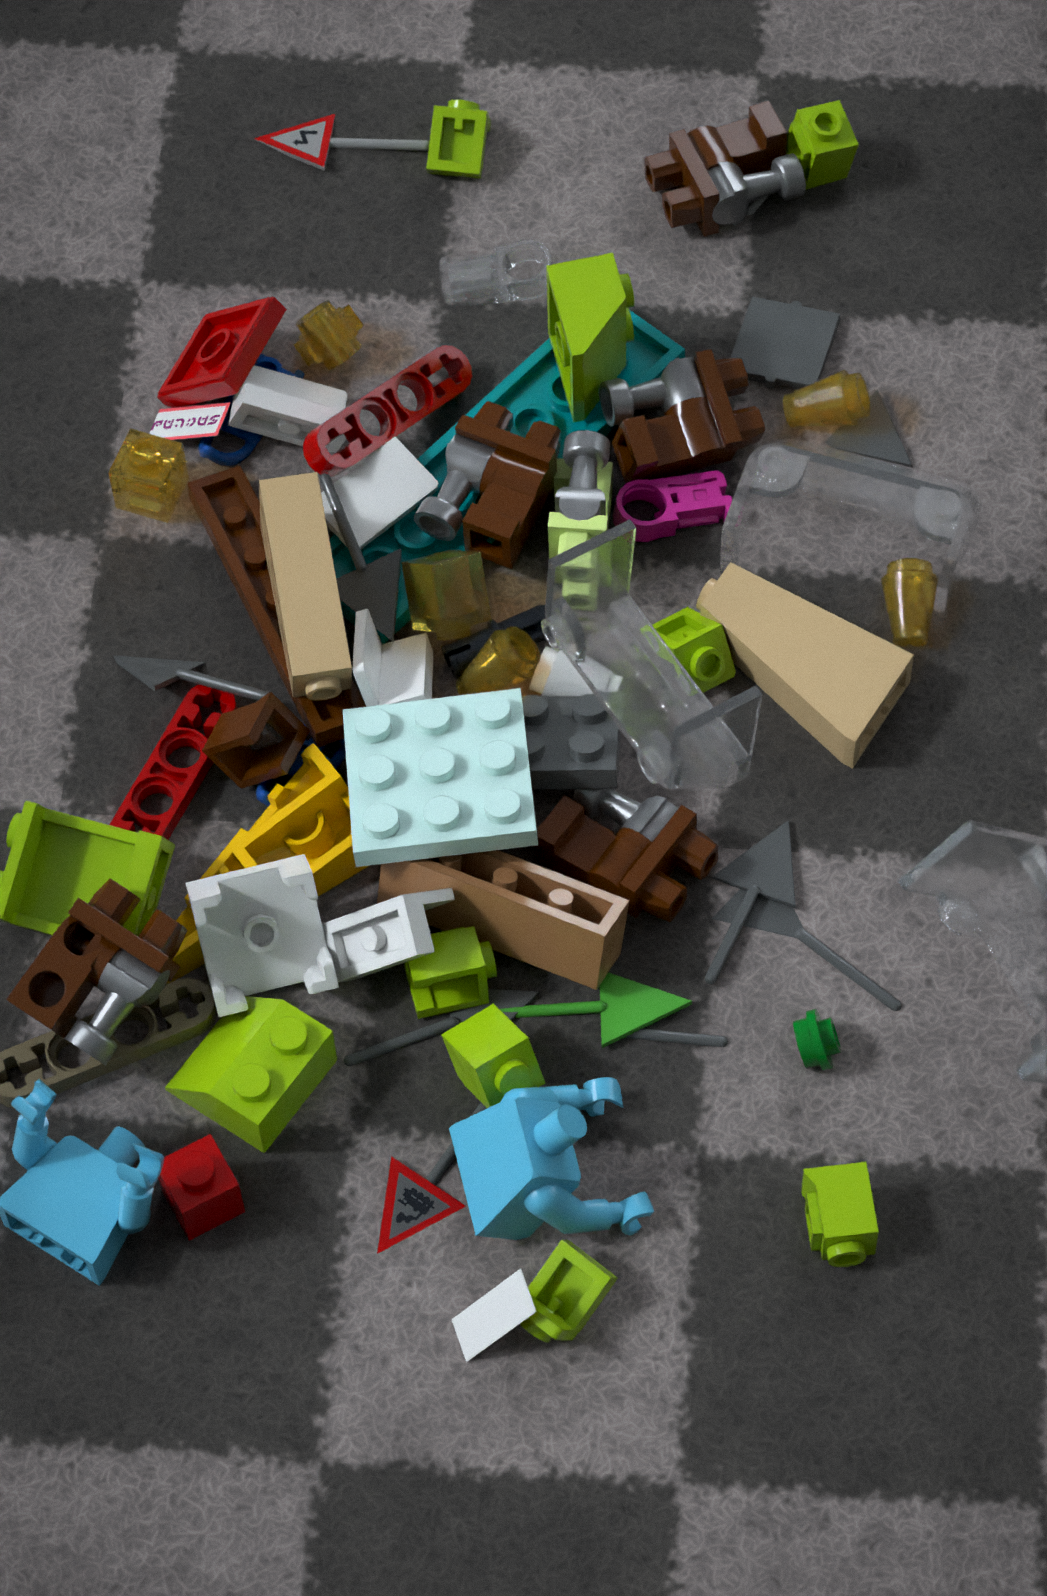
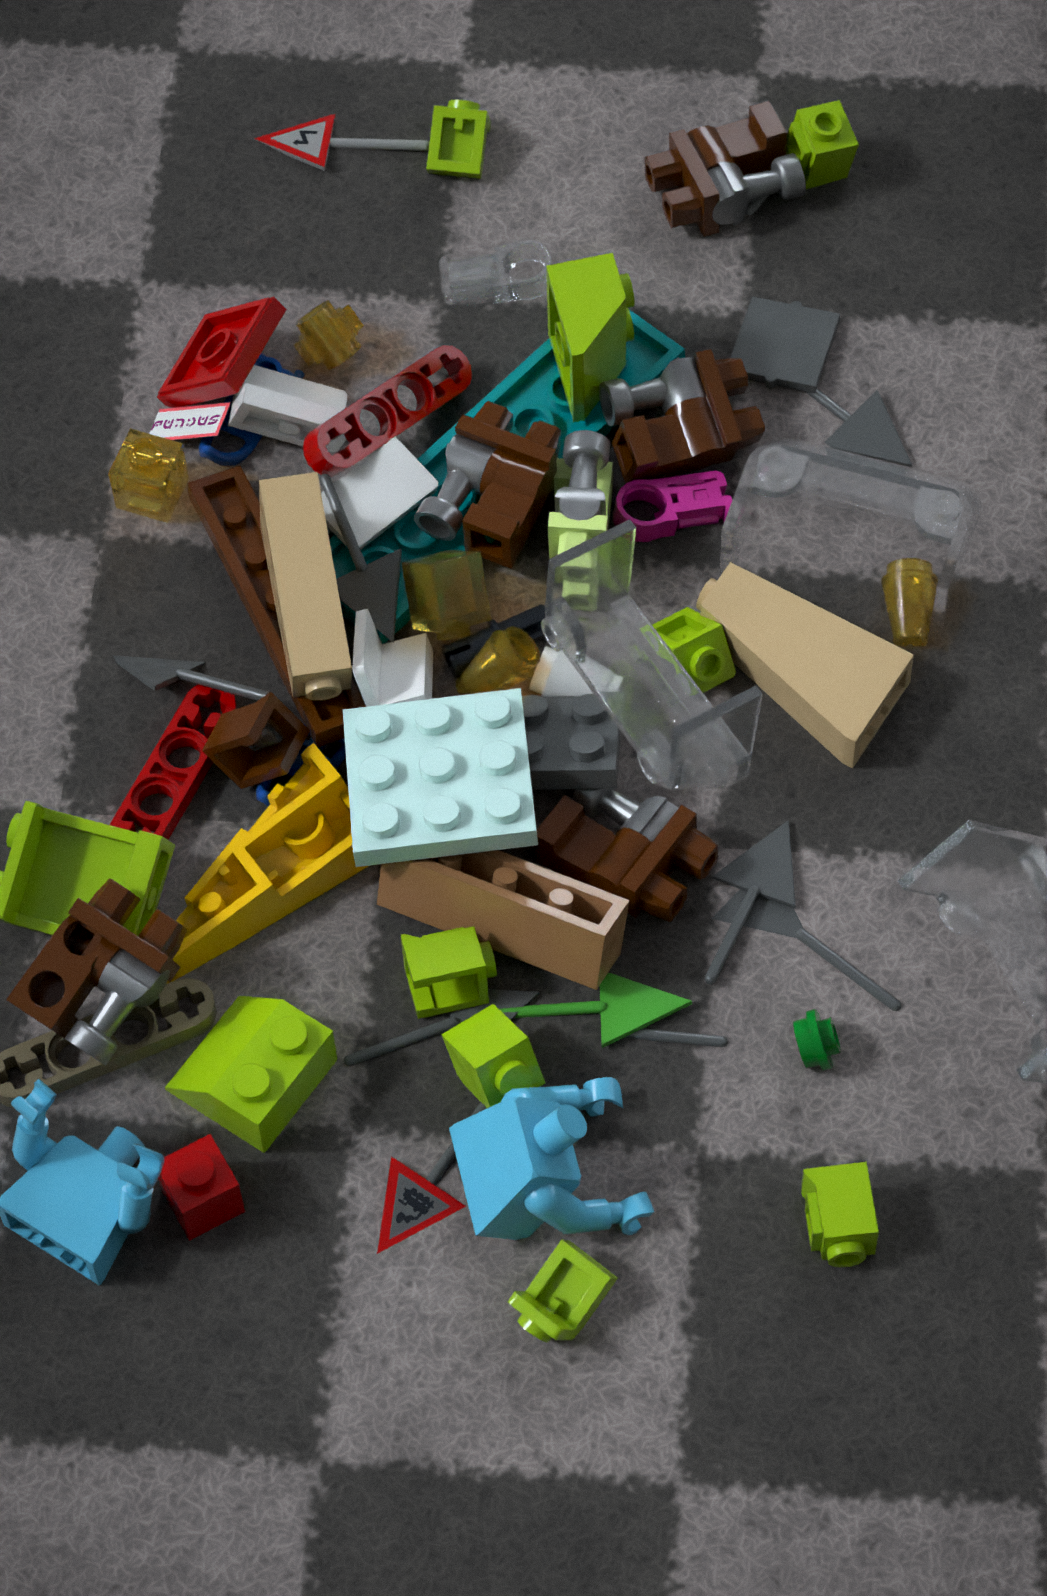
white panel [186,854,339,1017] -> none
white panel [322,888,455,983] -> none
white sticker [451,1268,537,1362] -> none
clear yellow cone [783,370,871,427] -> none

